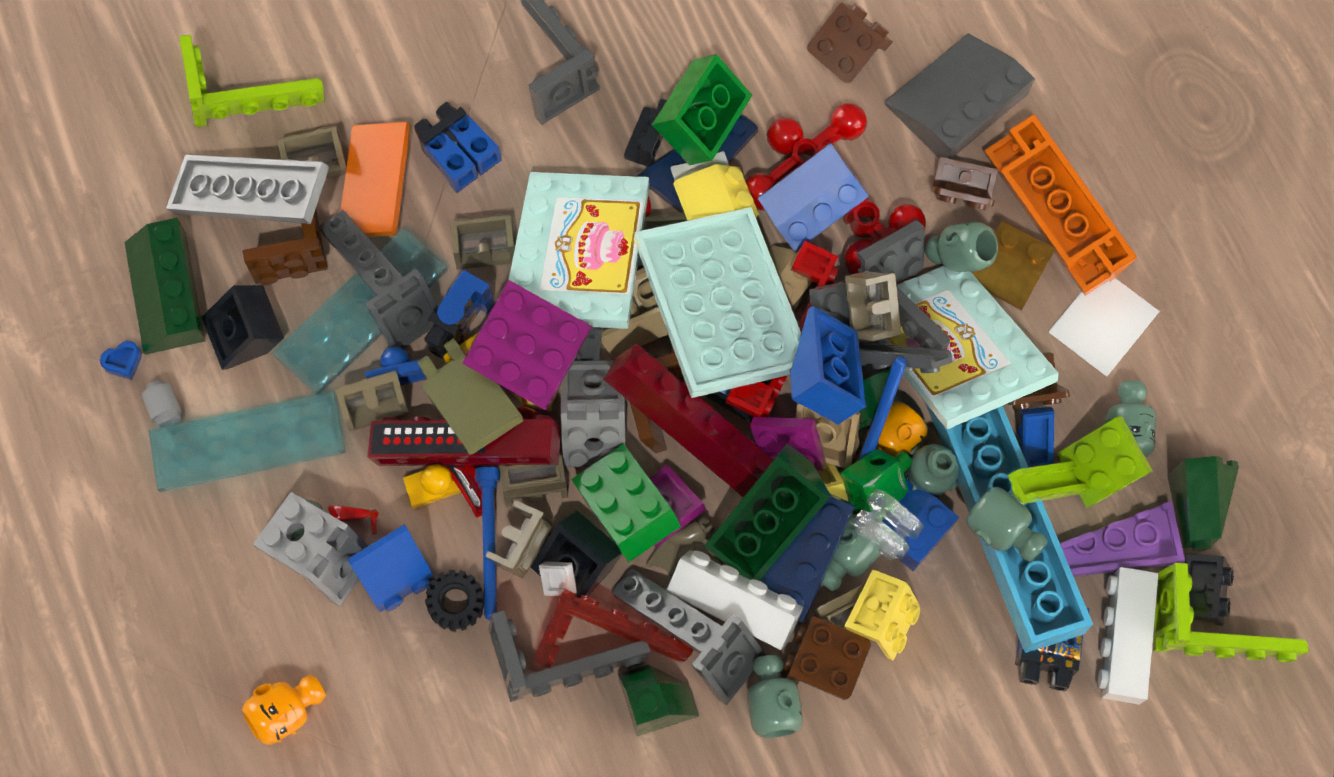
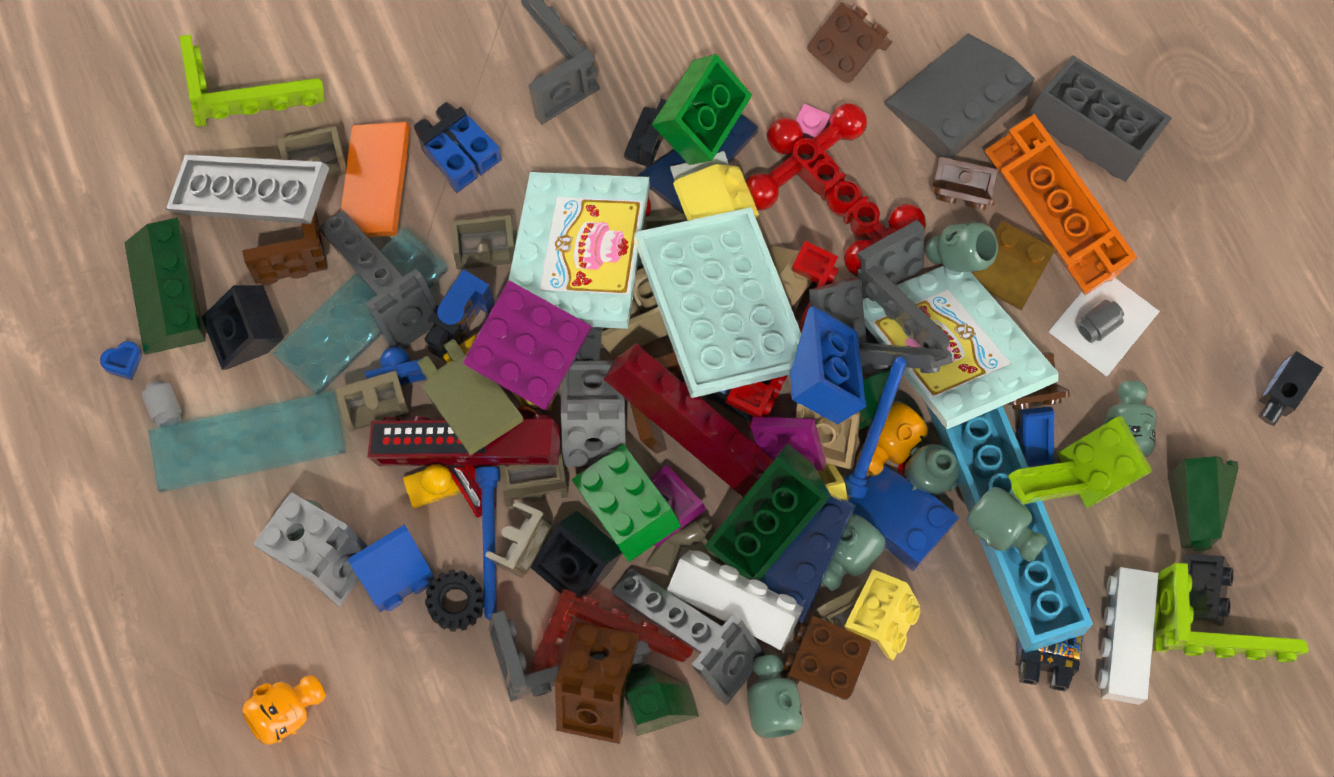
red piece [328,505,379,535] -> none
white tile [539,562,577,597] -> none
slope [758,143,869,251] -> none
green torso [840,449,912,528] -> none
dark tan window [845,271,902,341] -> none
clear brick [853,489,924,561] -> none
medium lavender wing [1060,500,1185,577] -> none
none -> reddish brown bracket [555,622,639,744]
none -> bright pink plate [796,104,831,139]
none -> dark grey slope [1026,55,1172,182]
none -> dark grey brick [1077,300,1124,343]
none -> black torso [1258,351,1324,426]

